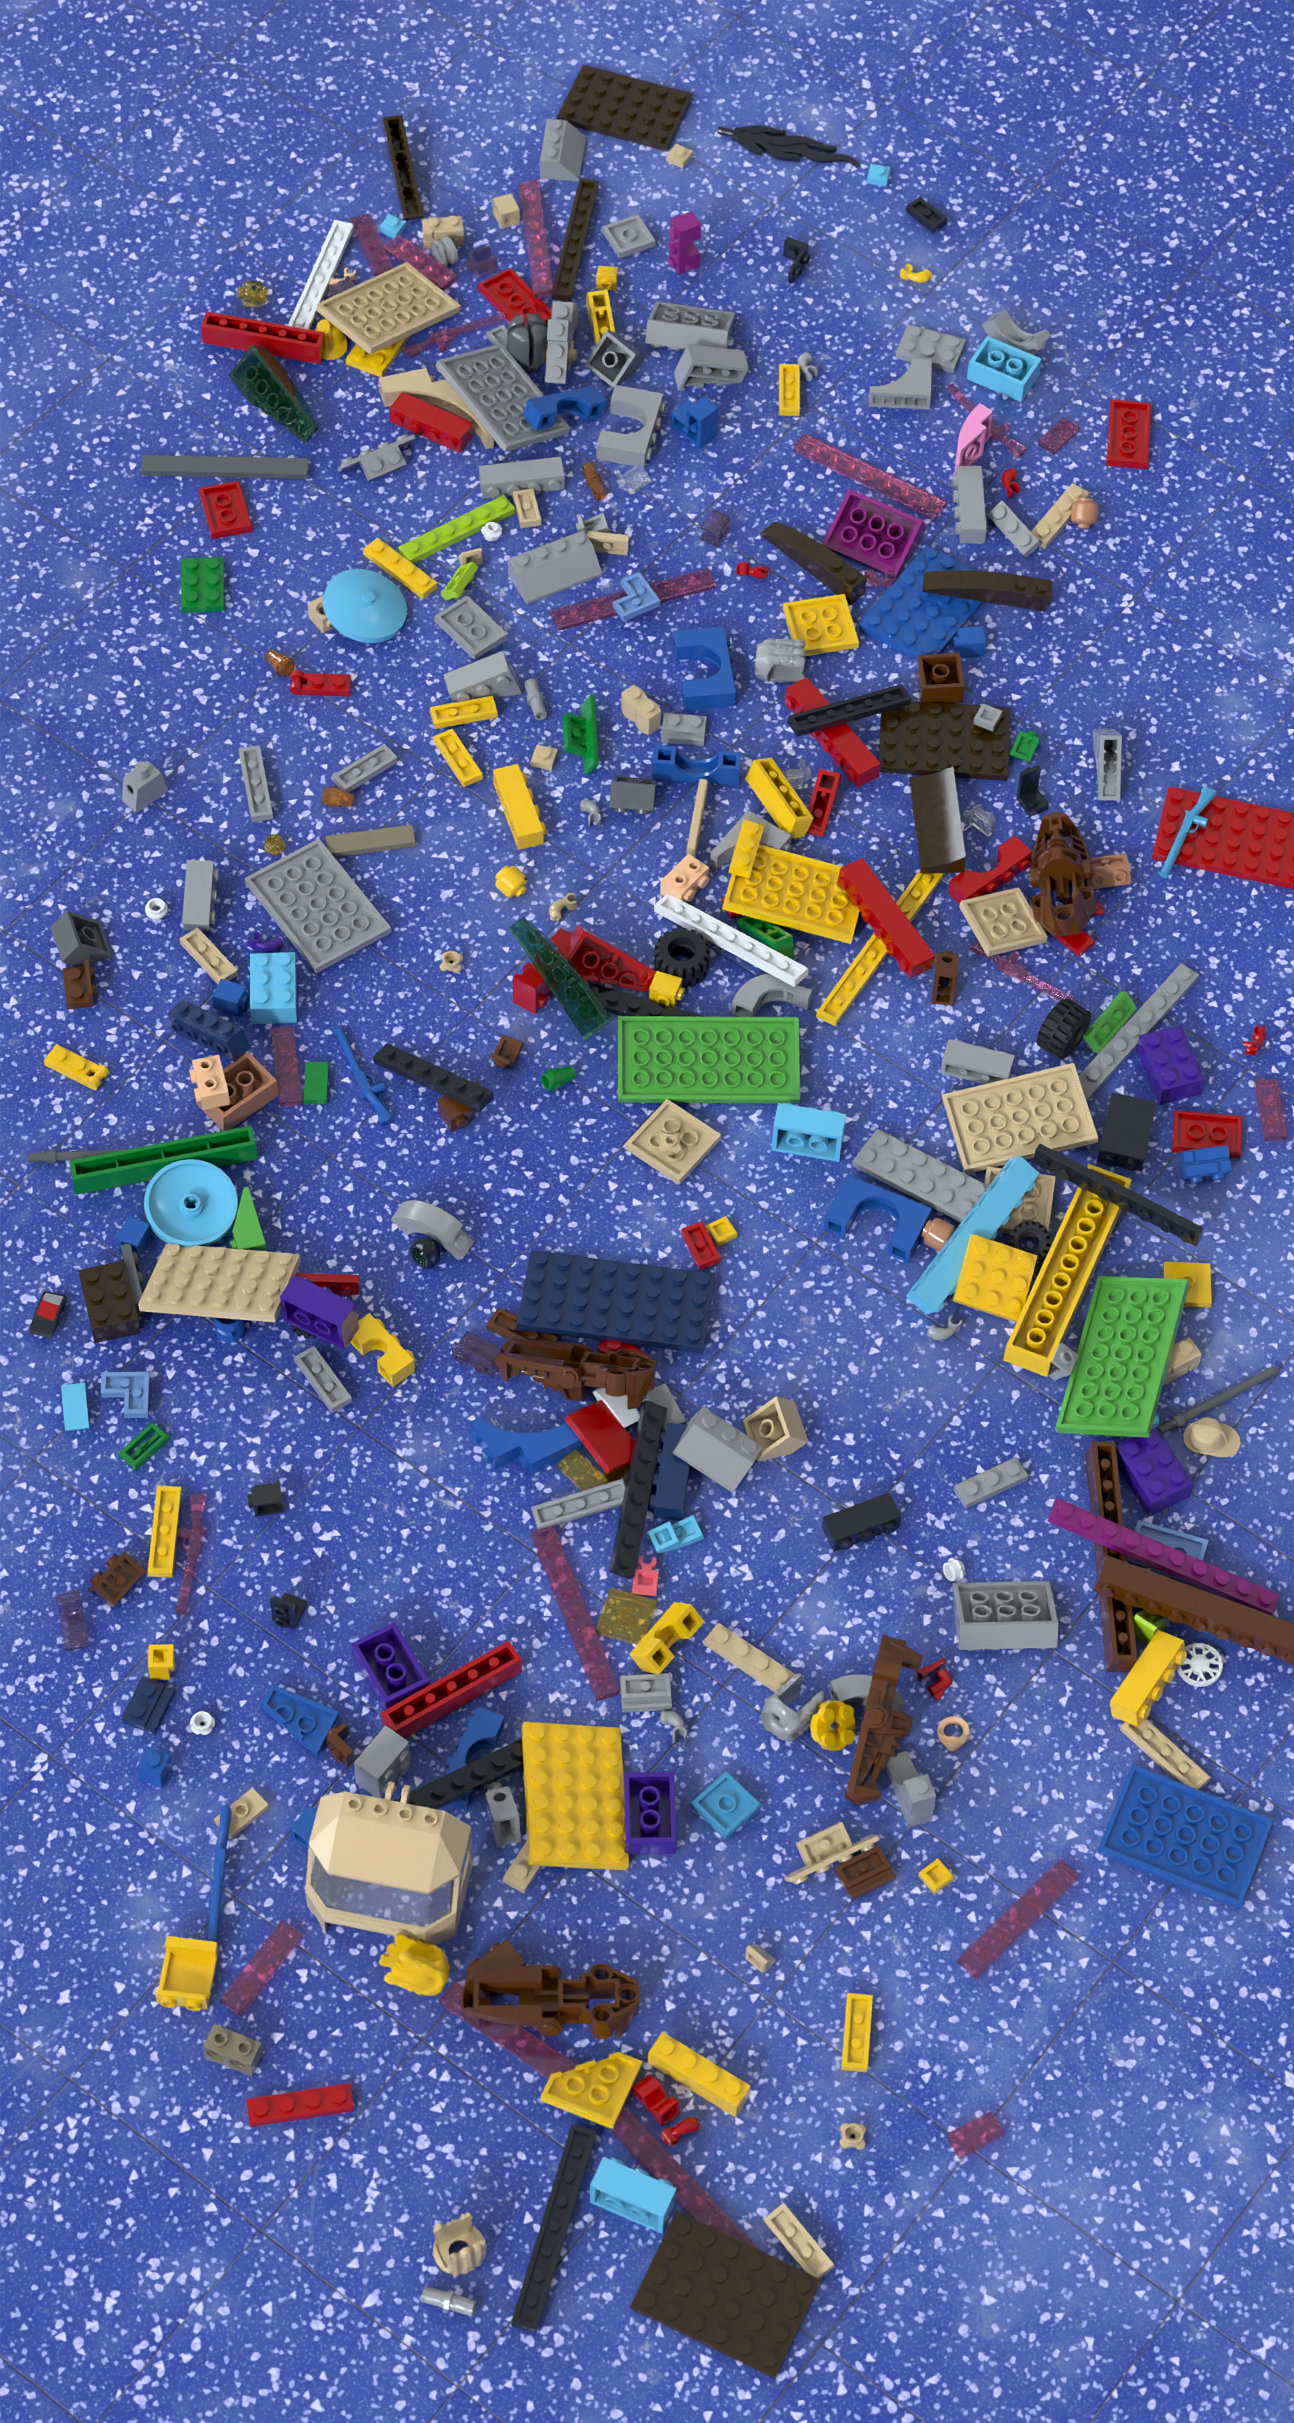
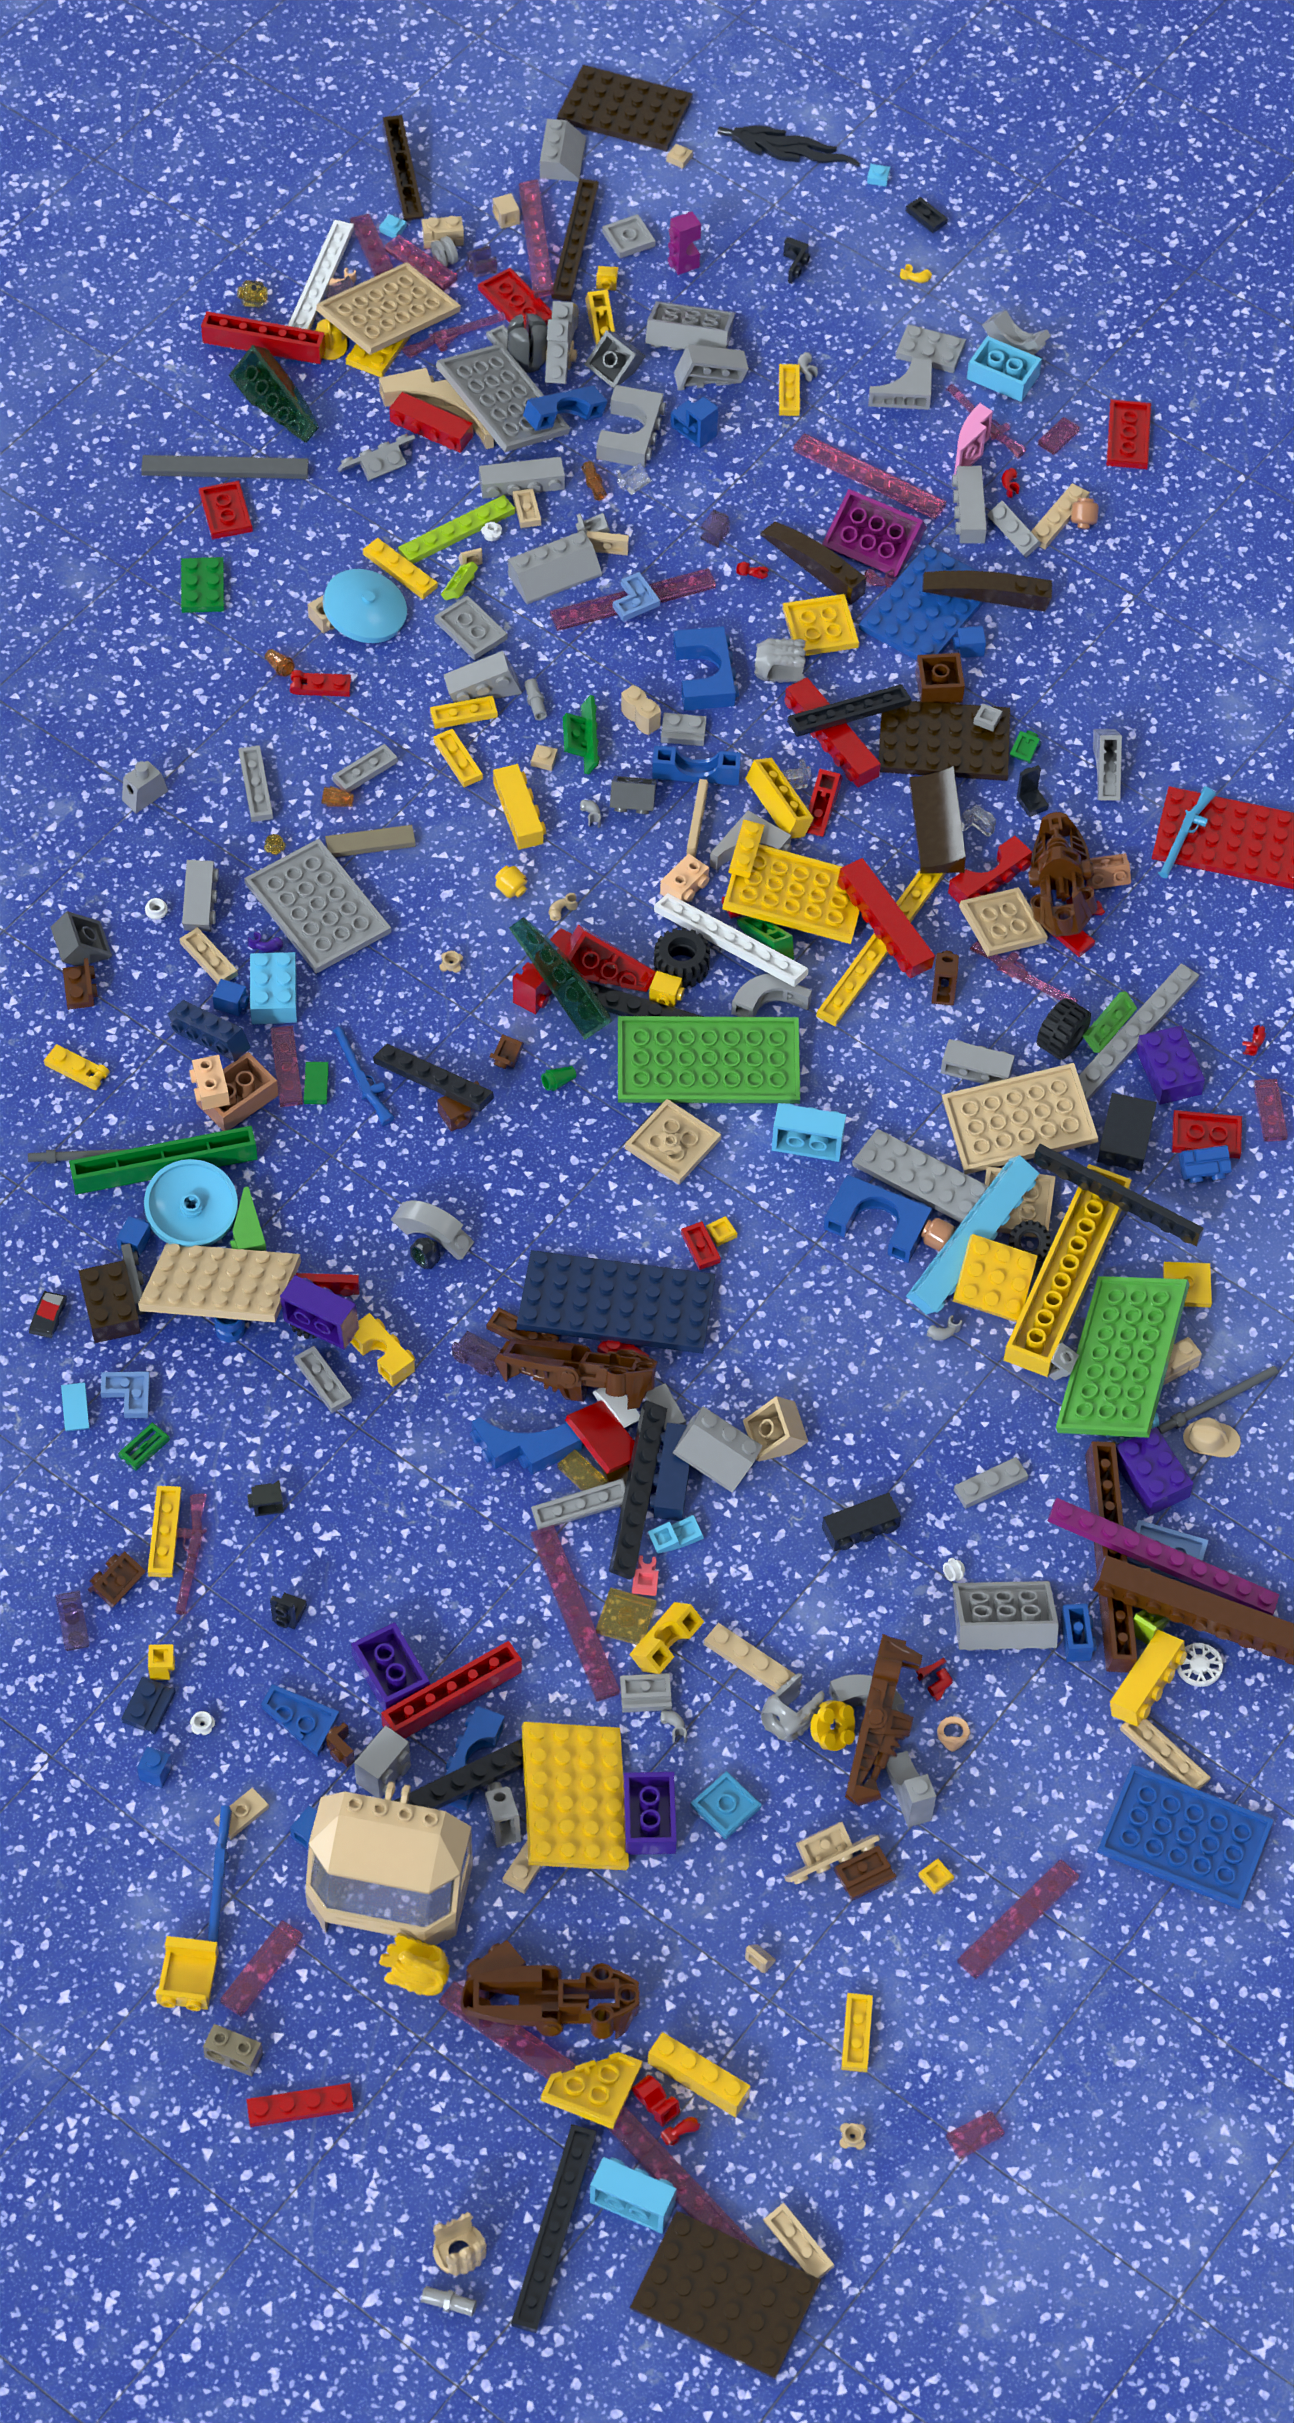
none -> blue brick [1060,1603,1097,1662]

